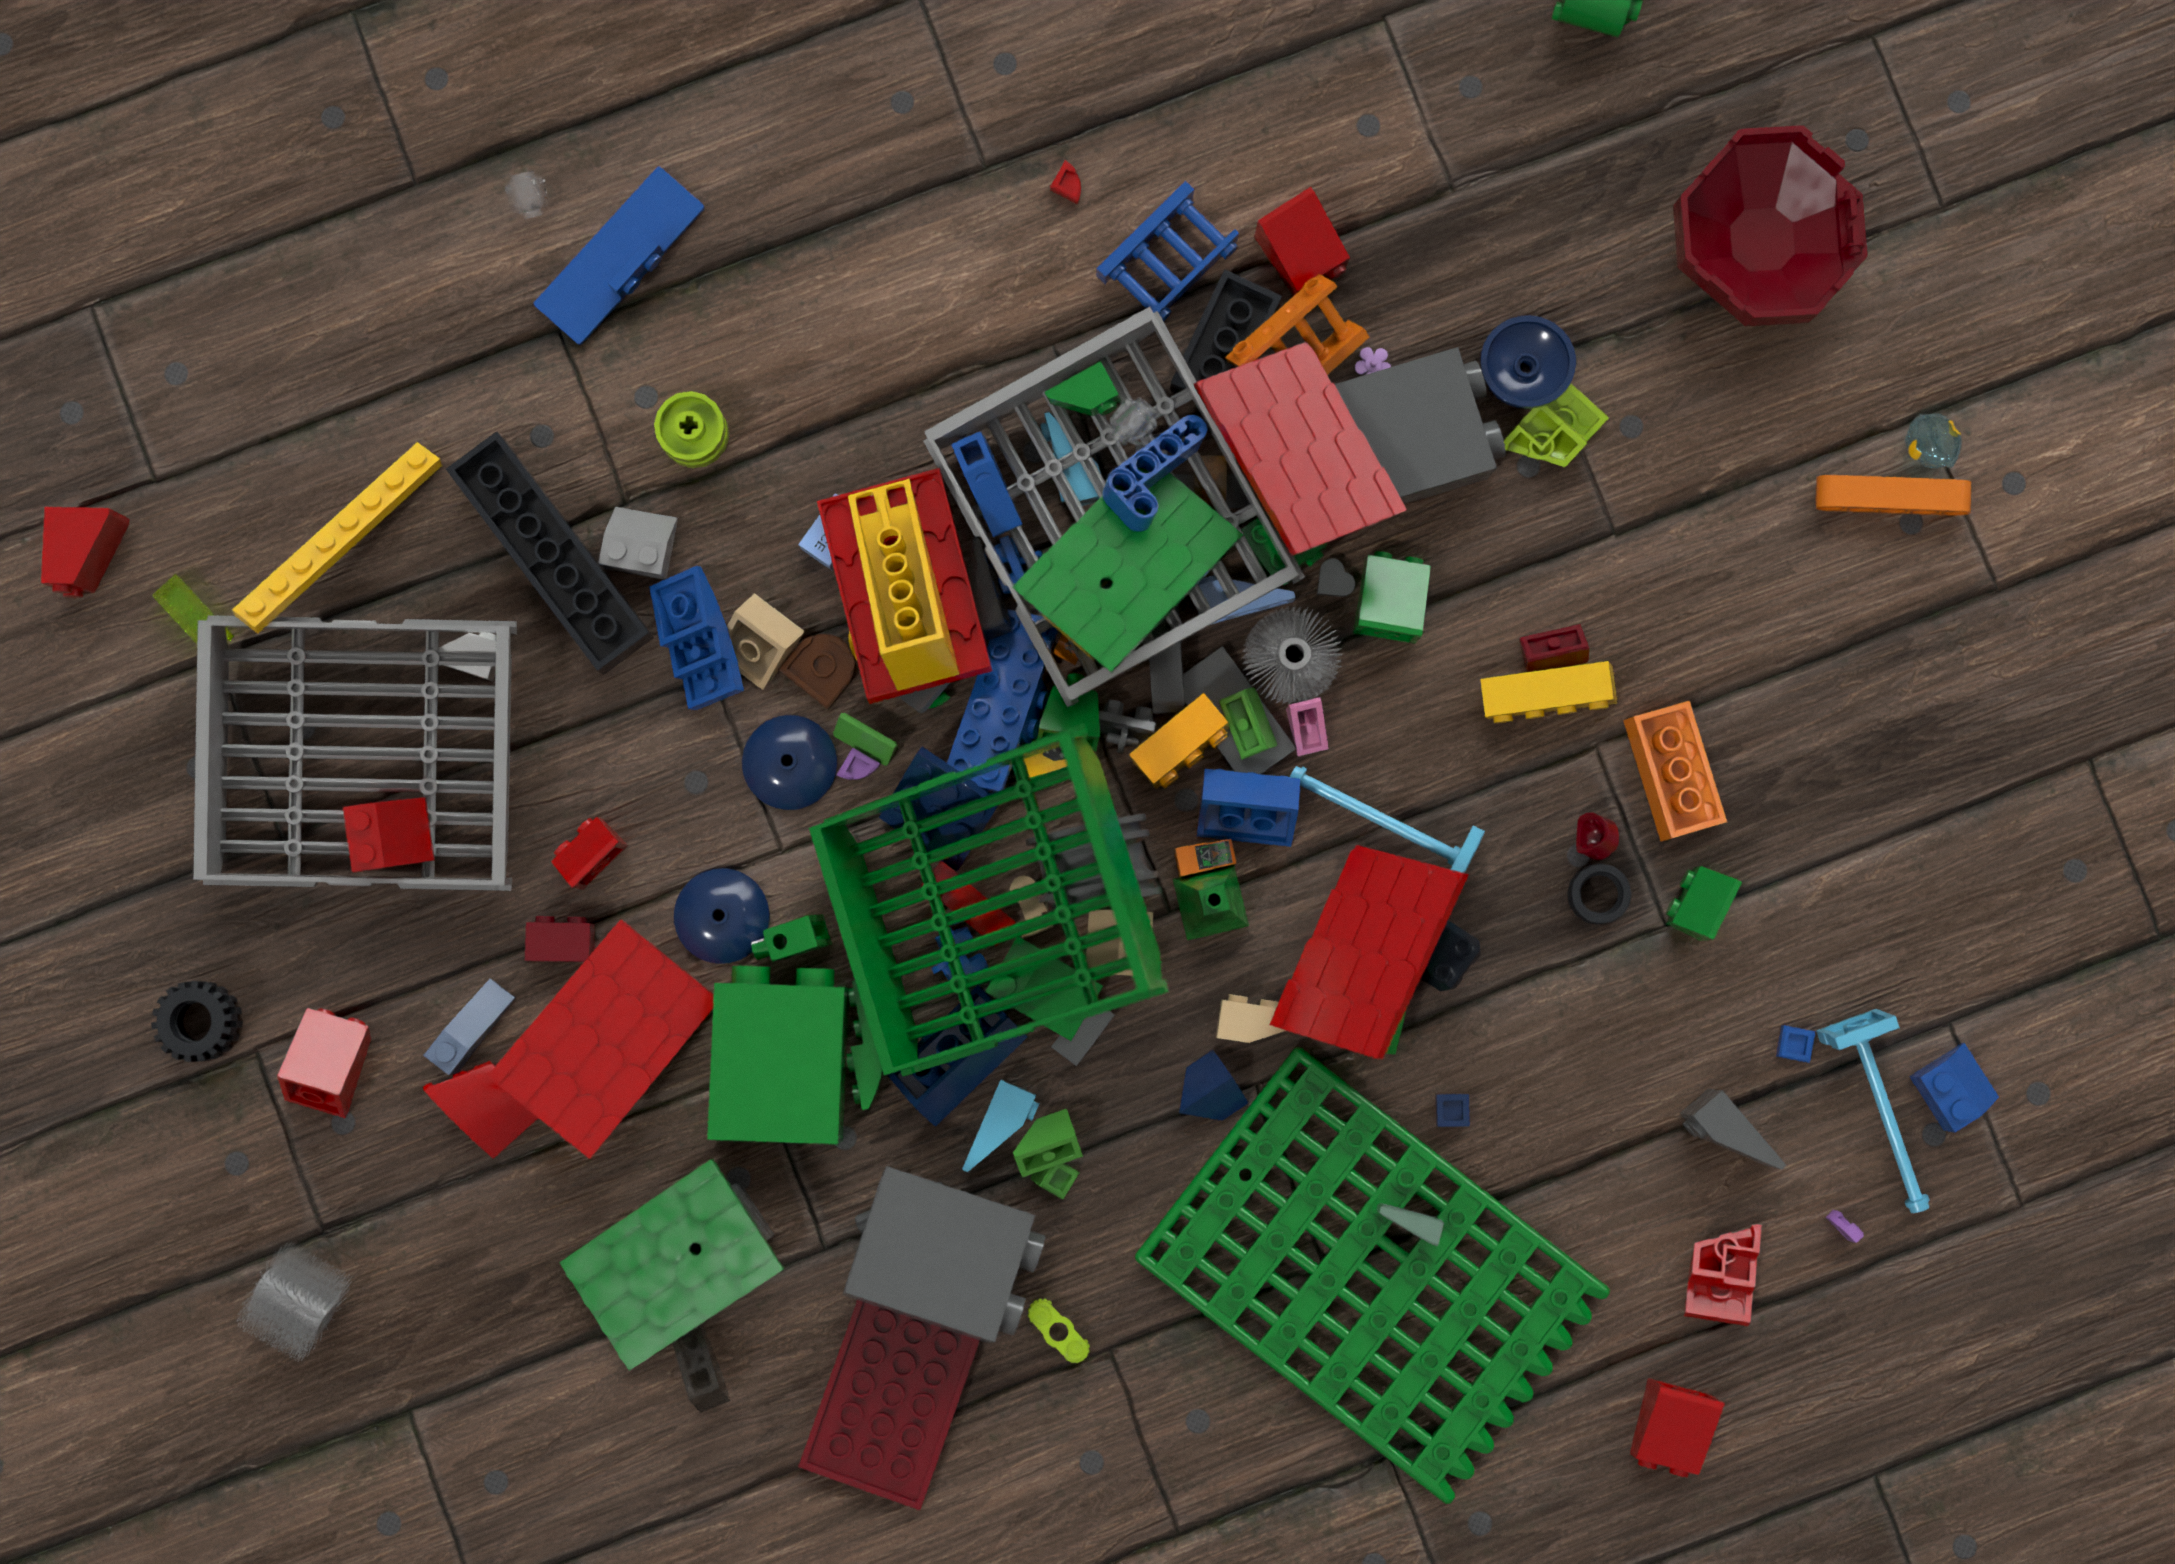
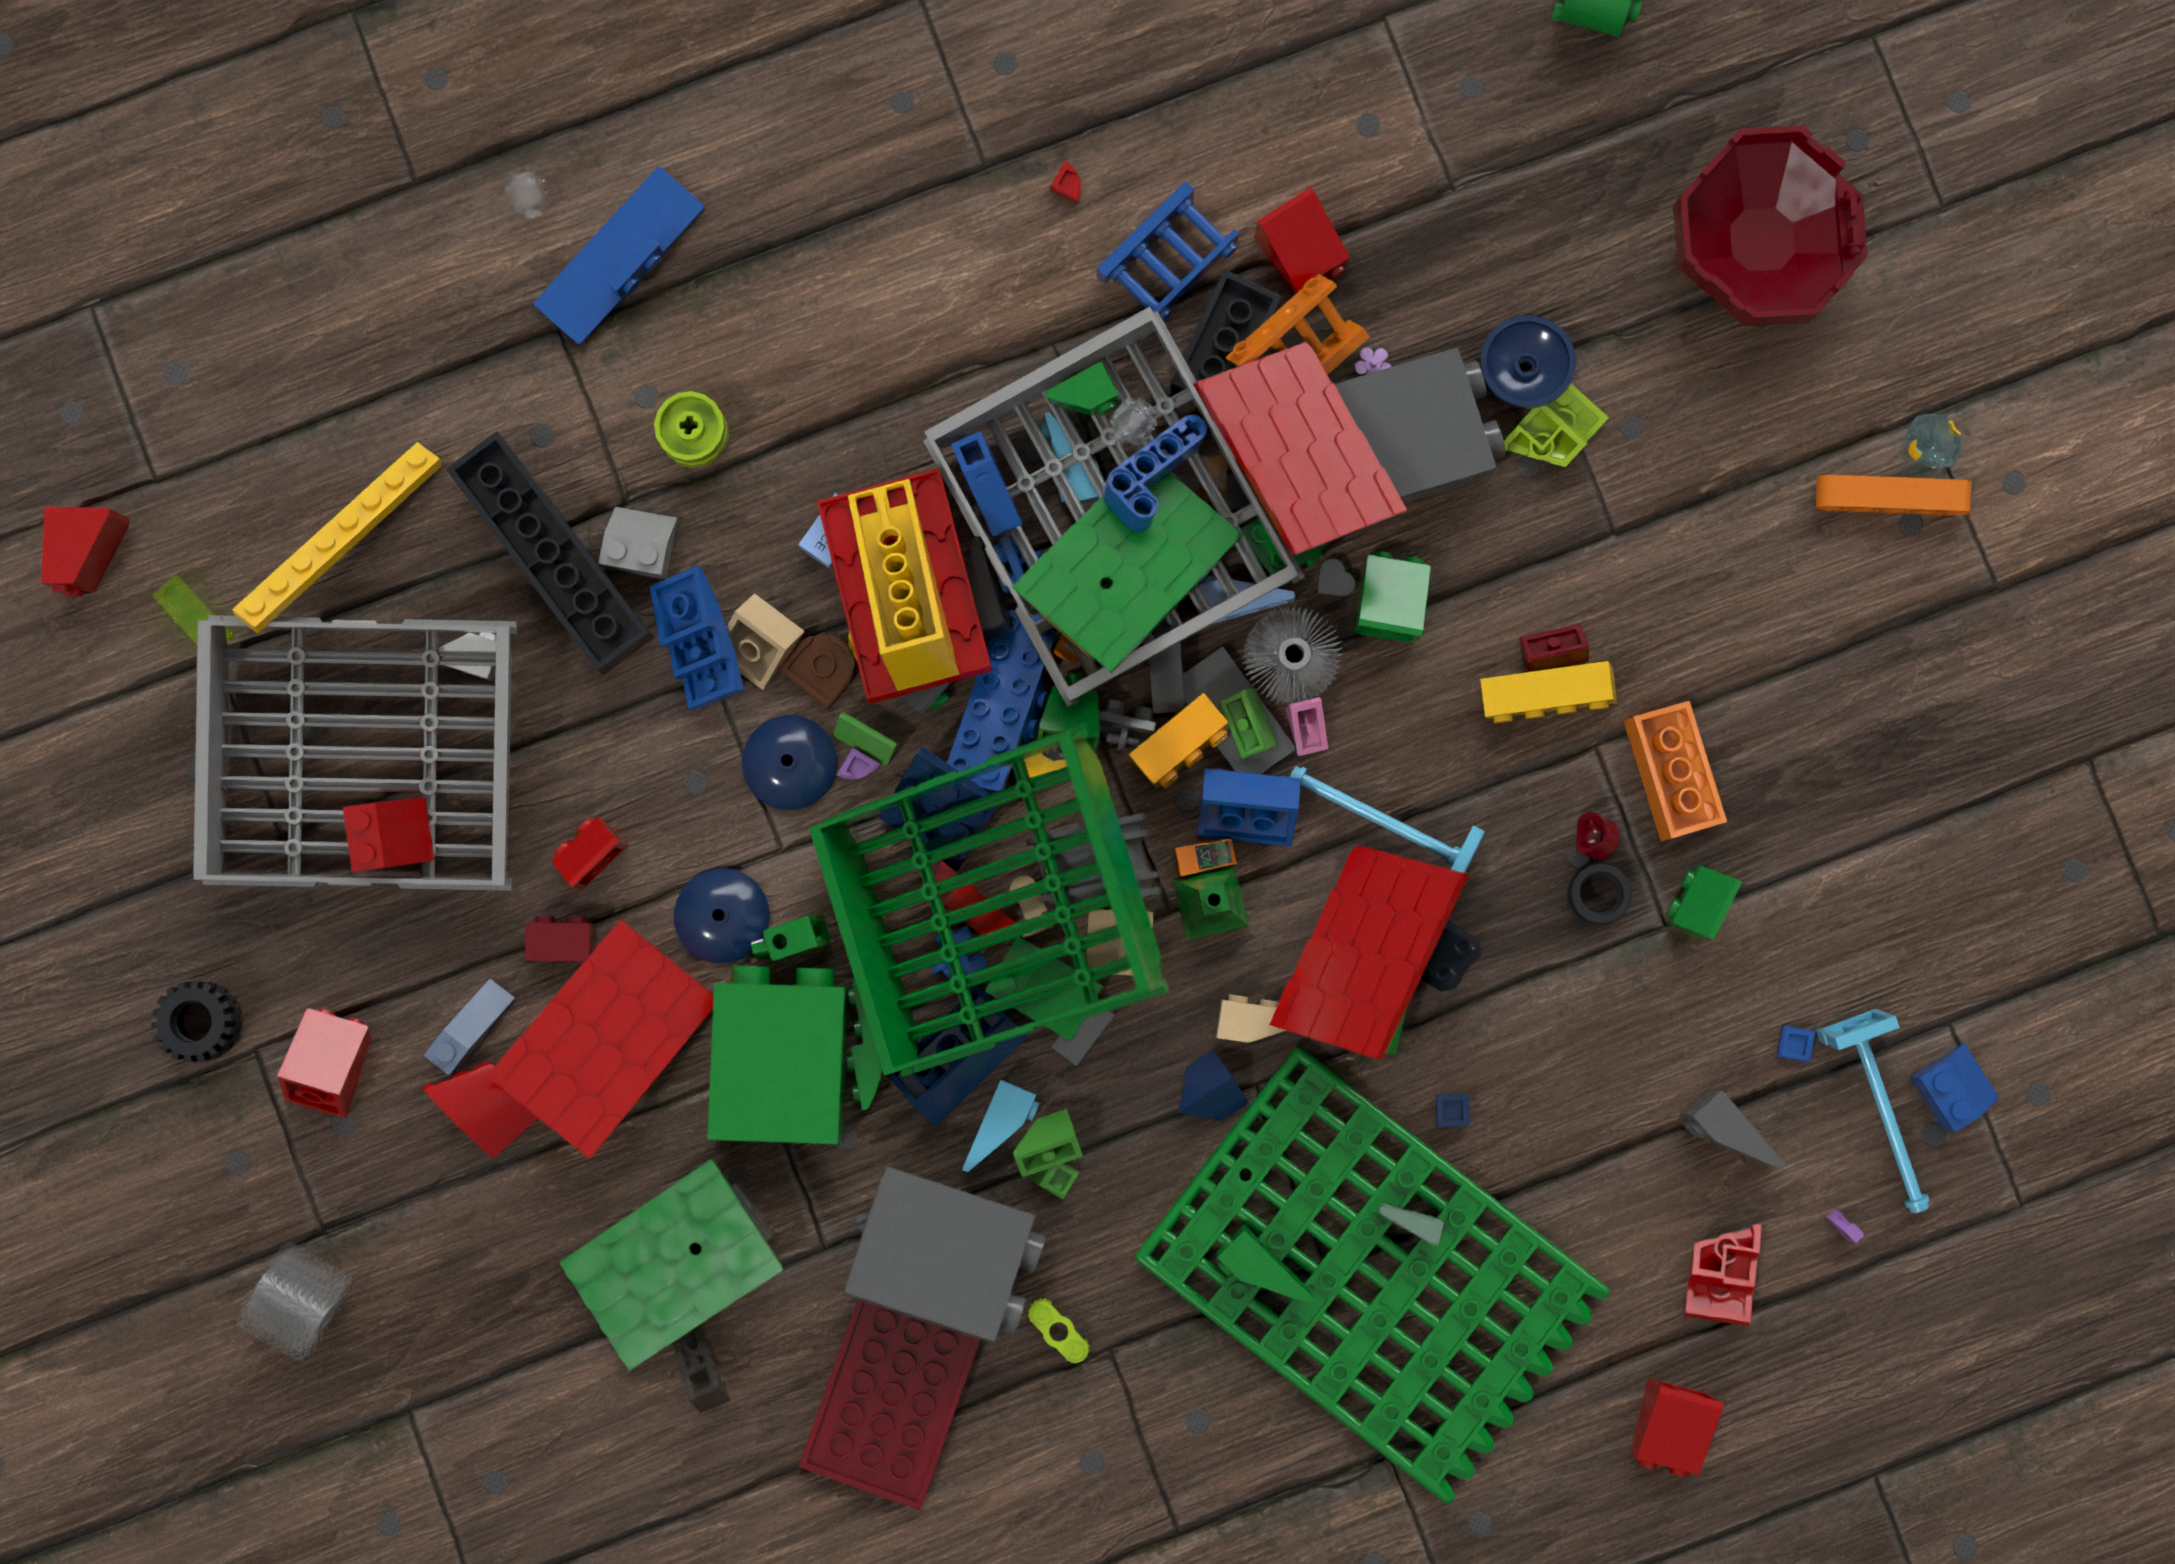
none -> green slope [1216,1224,1314,1303]

